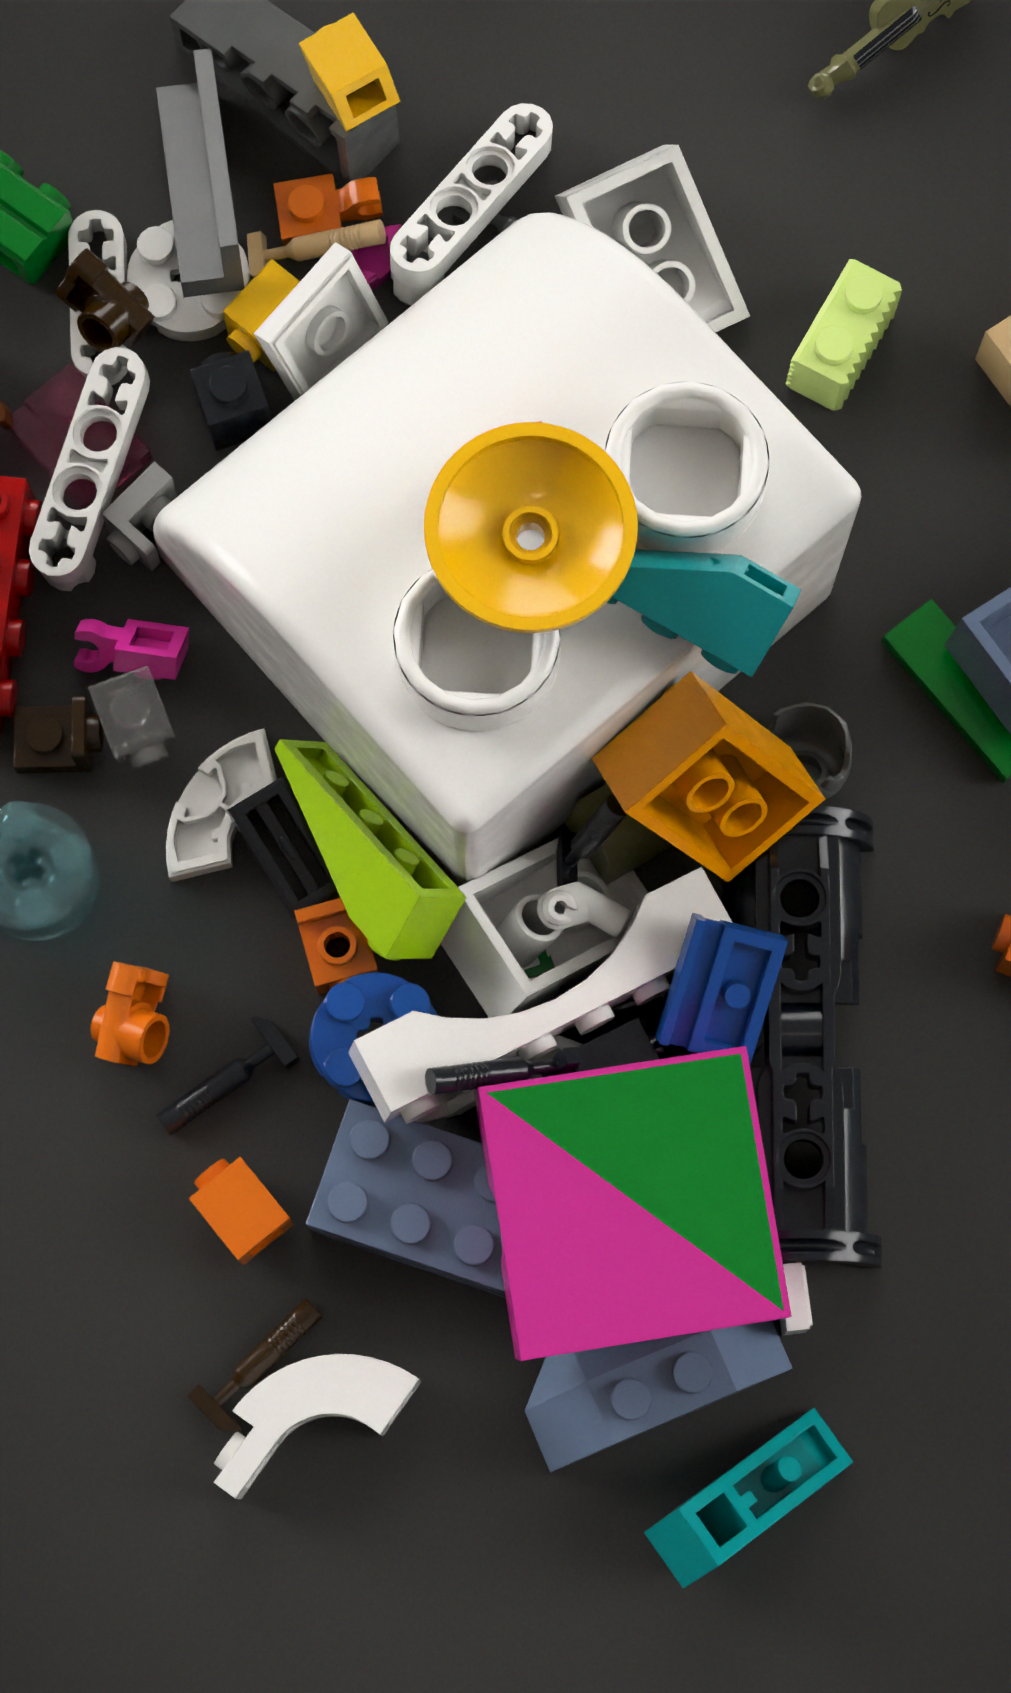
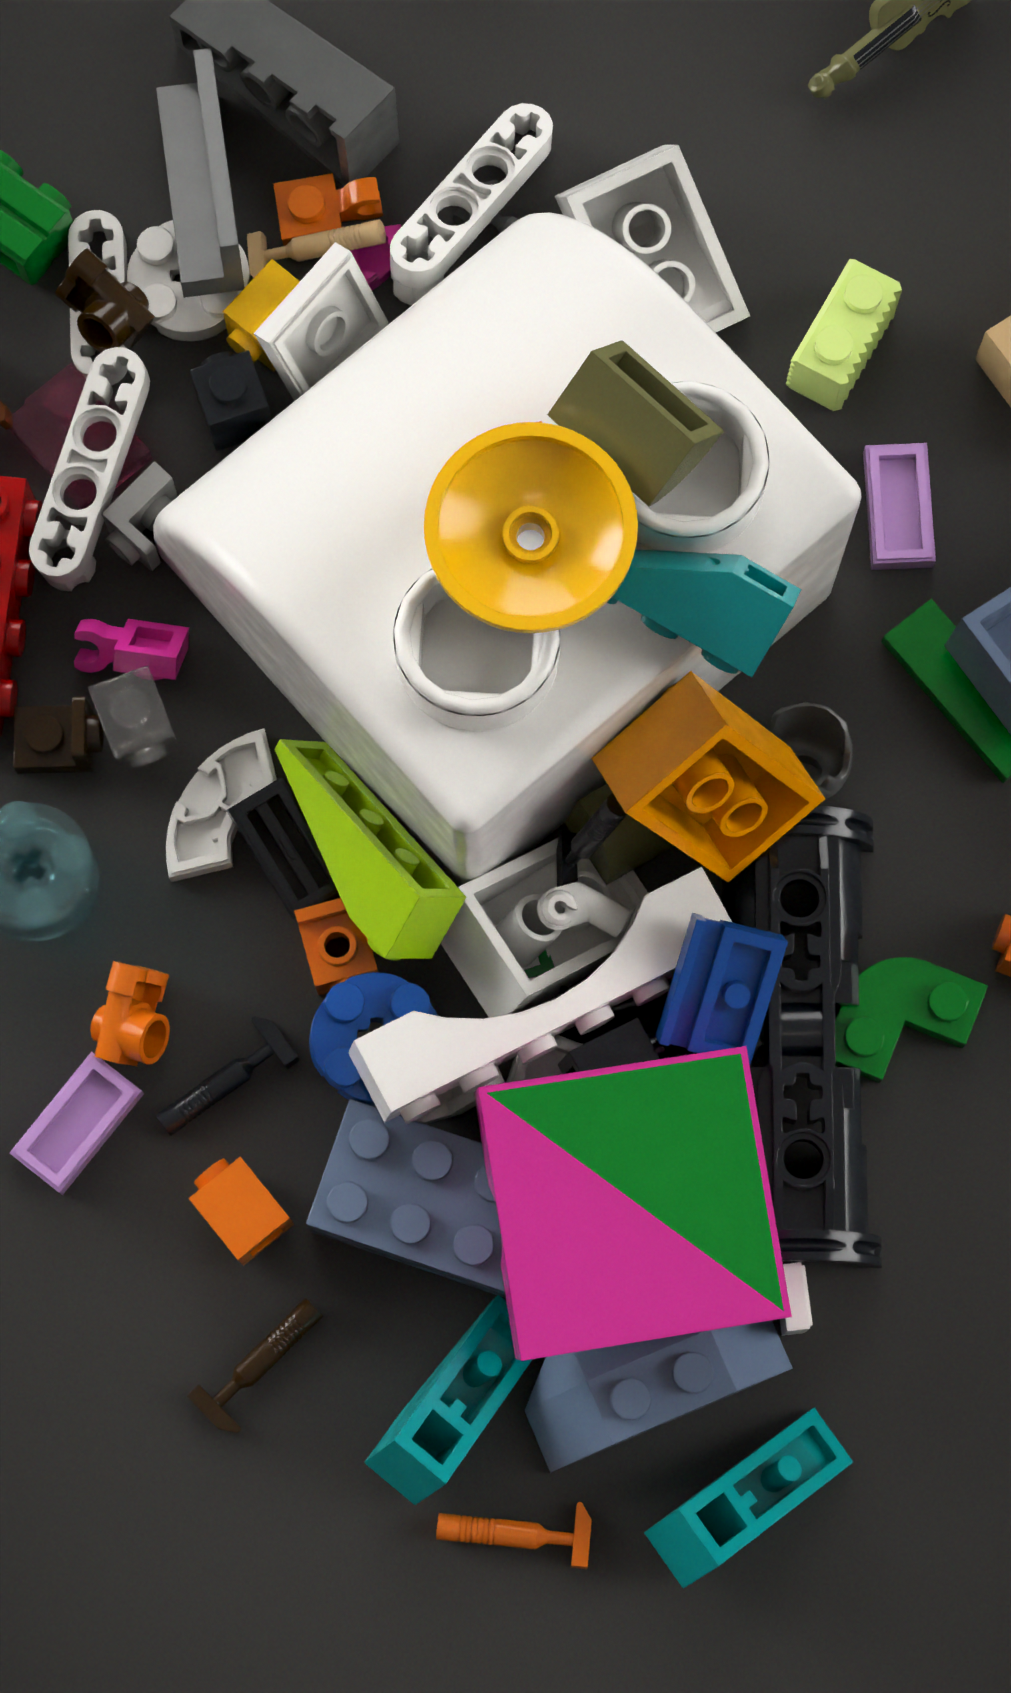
white arch [214,1354,421,1499] -> none
yellow brick [299,13,400,132] -> none
black piece [425,1046,582,1095] -> none
none -> lavender tile [10,1051,144,1195]
none -> teal slope [364,1295,532,1505]
none -> orange piece [436,1502,592,1569]
none -> olive brick [547,340,724,507]
none -> green plate [835,957,988,1083]
none -> lavender tile [863,443,936,570]

